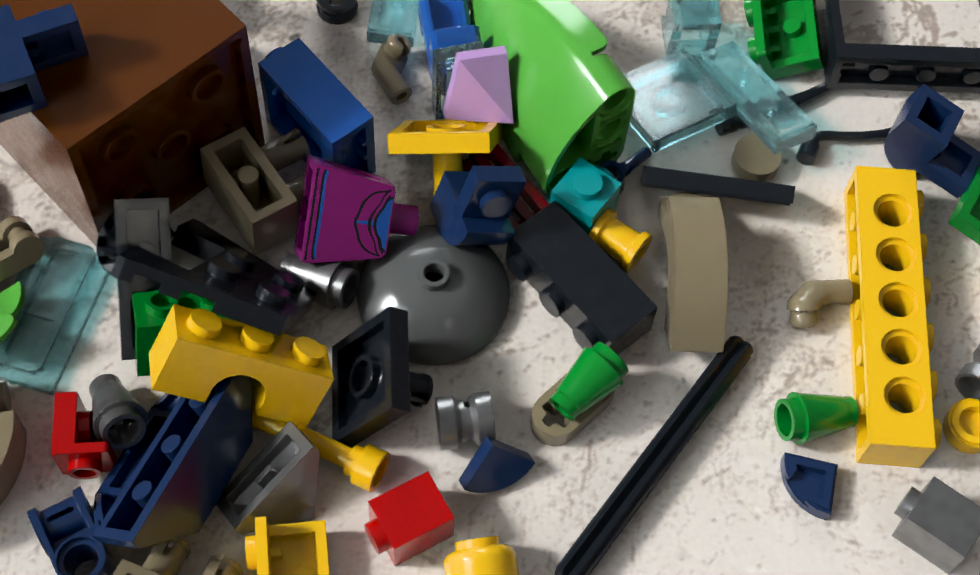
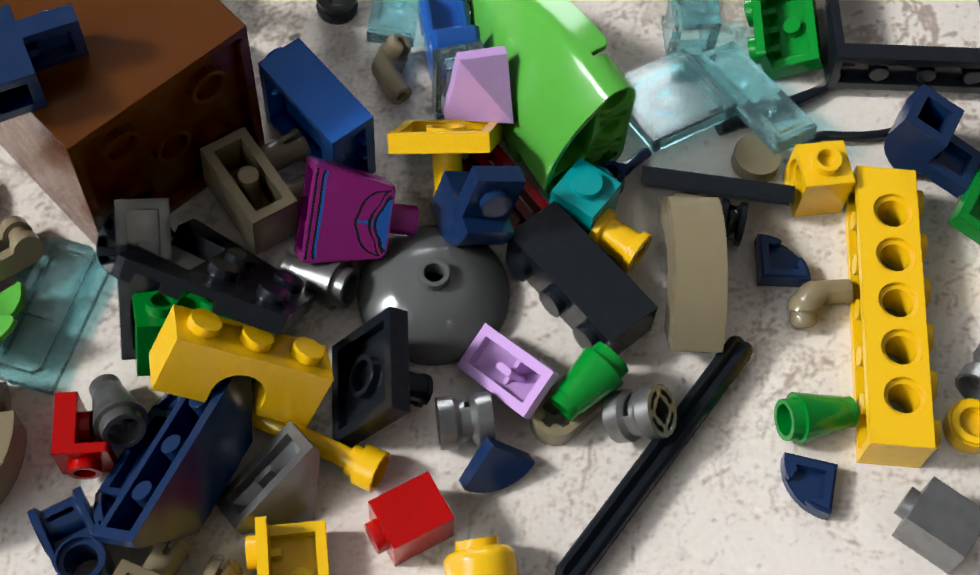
none -> lavender slope [456,323,559,420]
none -> flat silver wheel [602,384,677,443]
none -> black bush [721,198,748,247]
none -> dark blue tile [754,234,811,287]
none -> yellow brick [782,140,855,217]

